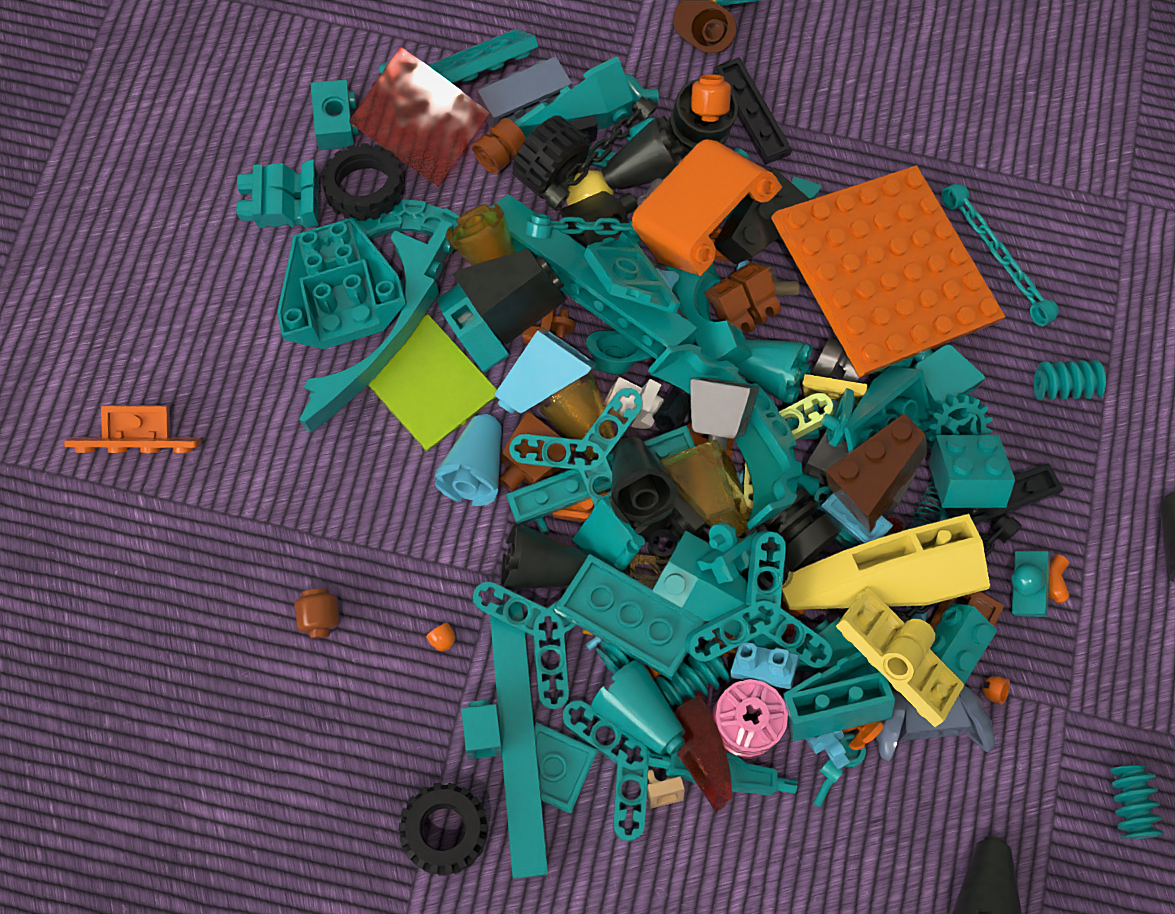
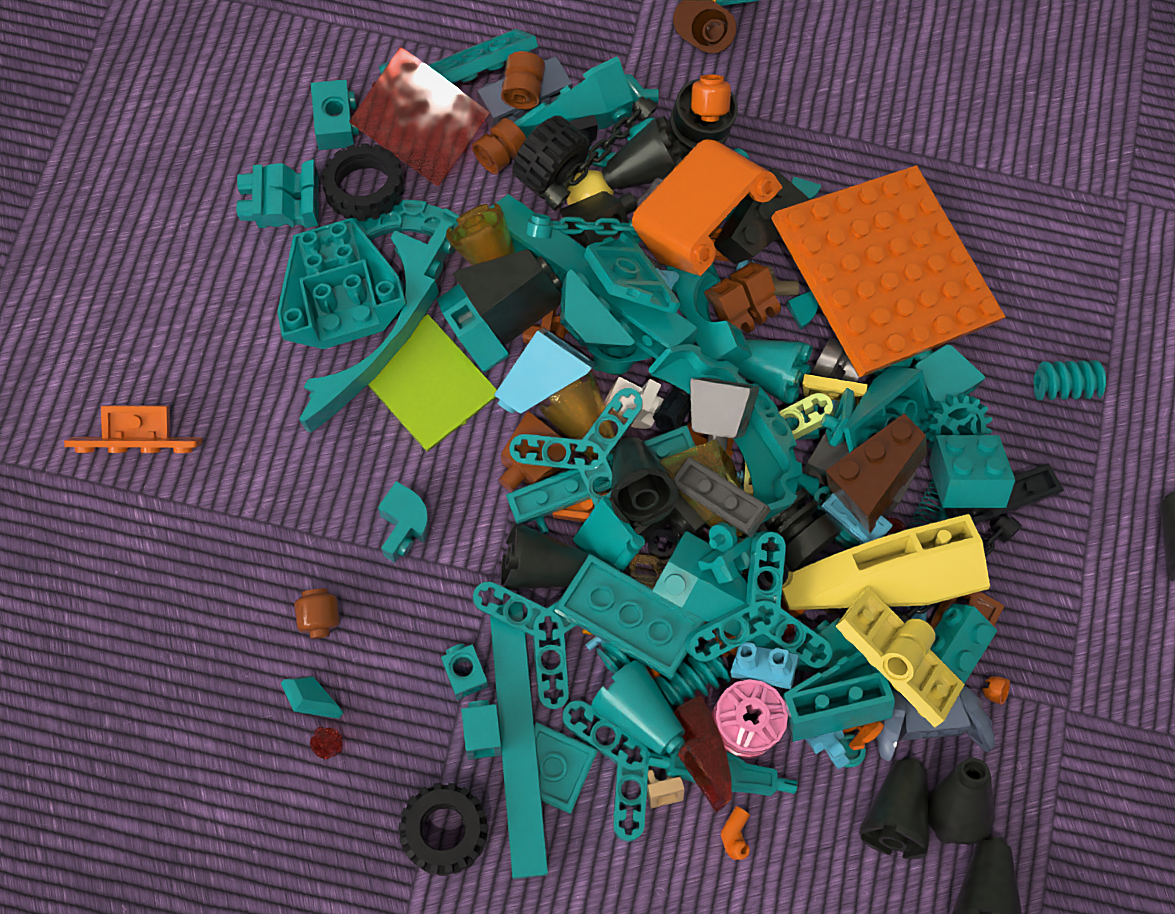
orange hinge [426,622,455,651] -> none
medium azure cone [434,414,502,506] -> none
black tile [713,57,792,165] -> none
teal hand [813,759,843,808] -> none
teal piece [941,183,1059,327] -> none
teal tile [1011,551,1051,617] -> none
orange arm [1049,554,1069,603] -> none
teal piece [1110,765,1164,839] -> none
none -> teal piece [281,675,344,719]
none -> clear red plate [310,726,343,759]
none -> teal brick [378,481,429,563]
none -> teal brick [441,644,488,700]
none -> dark orange wheel [501,51,545,110]
none -> teal slope [560,269,635,349]
none -> dark grey tile [673,456,771,537]
none -> orange arm [720,806,750,860]
none -> teal tile [786,291,818,330]
none -> pearl dark grey cone [859,757,929,859]
none -> pearl dark grey cone [928,758,995,845]

